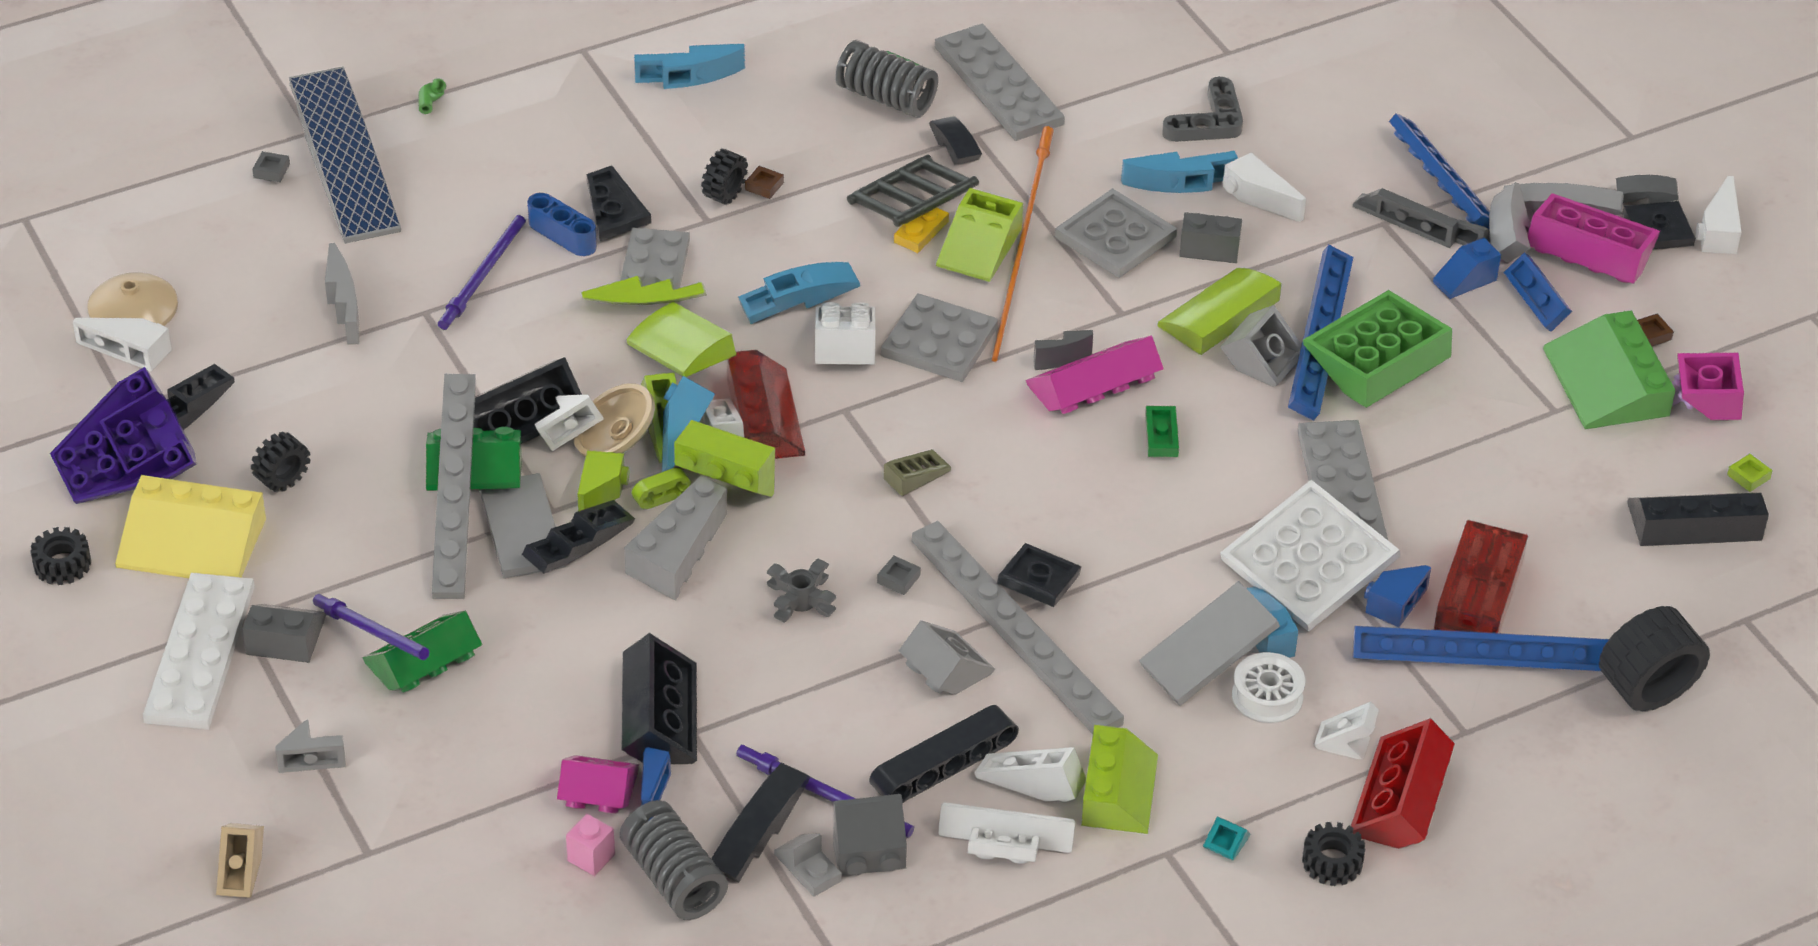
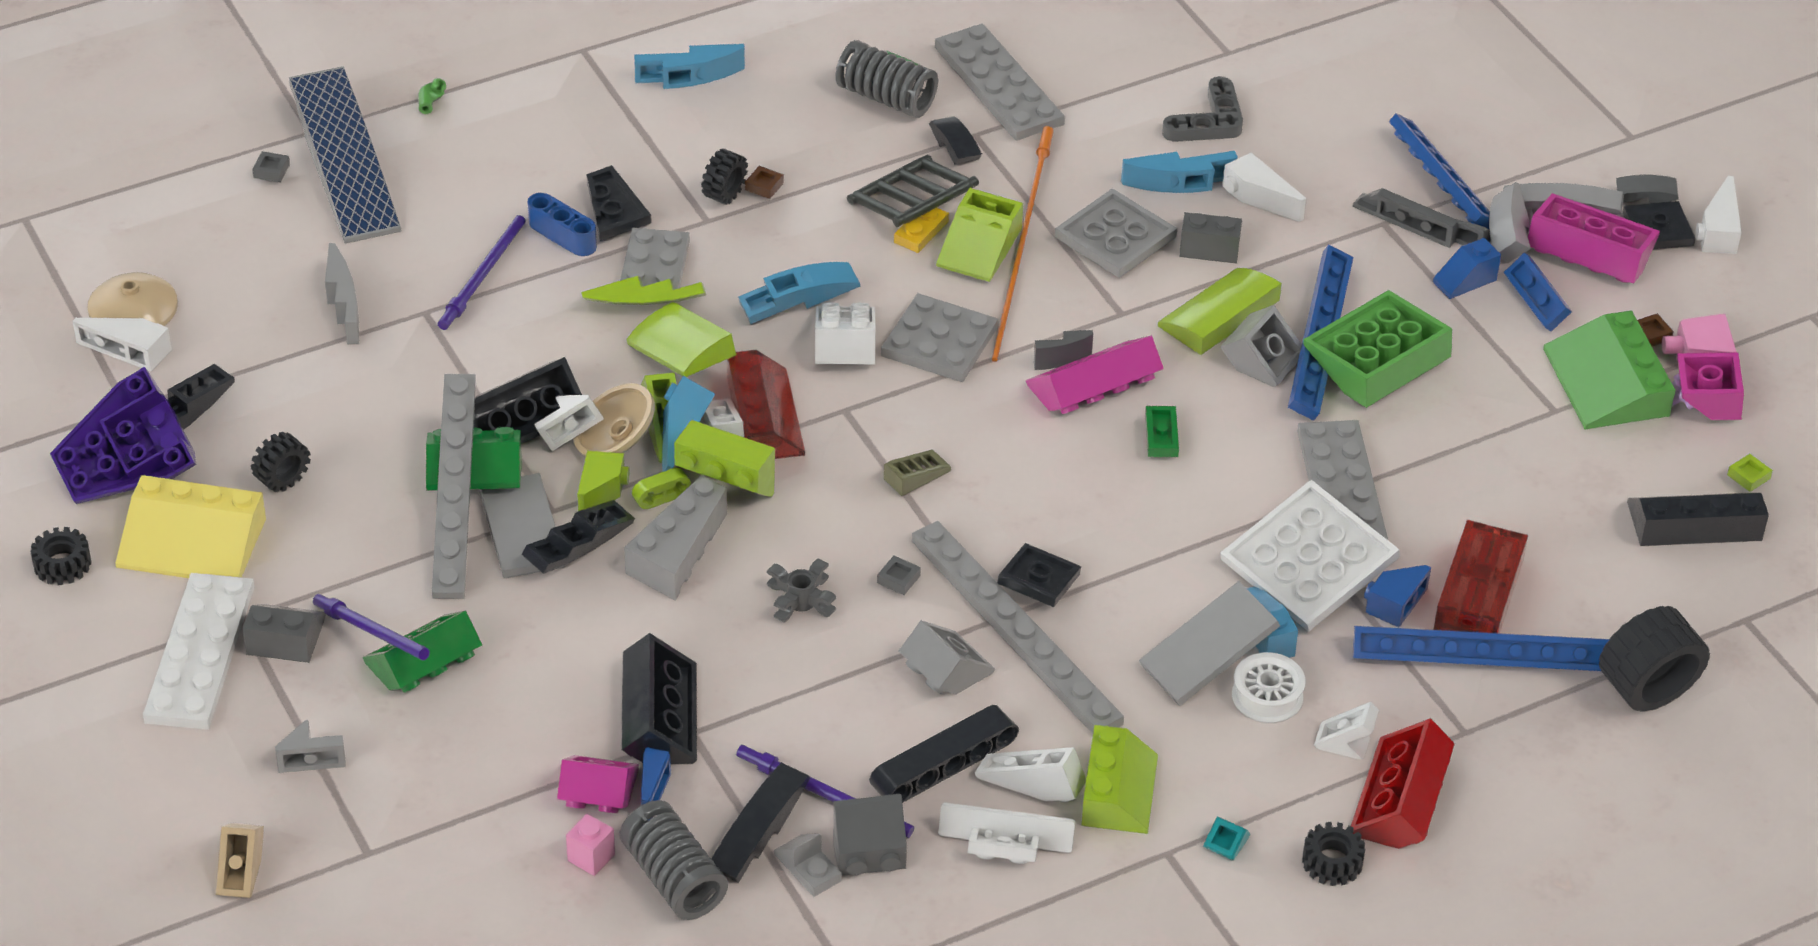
none -> bright pink torso [1662,314,1737,354]

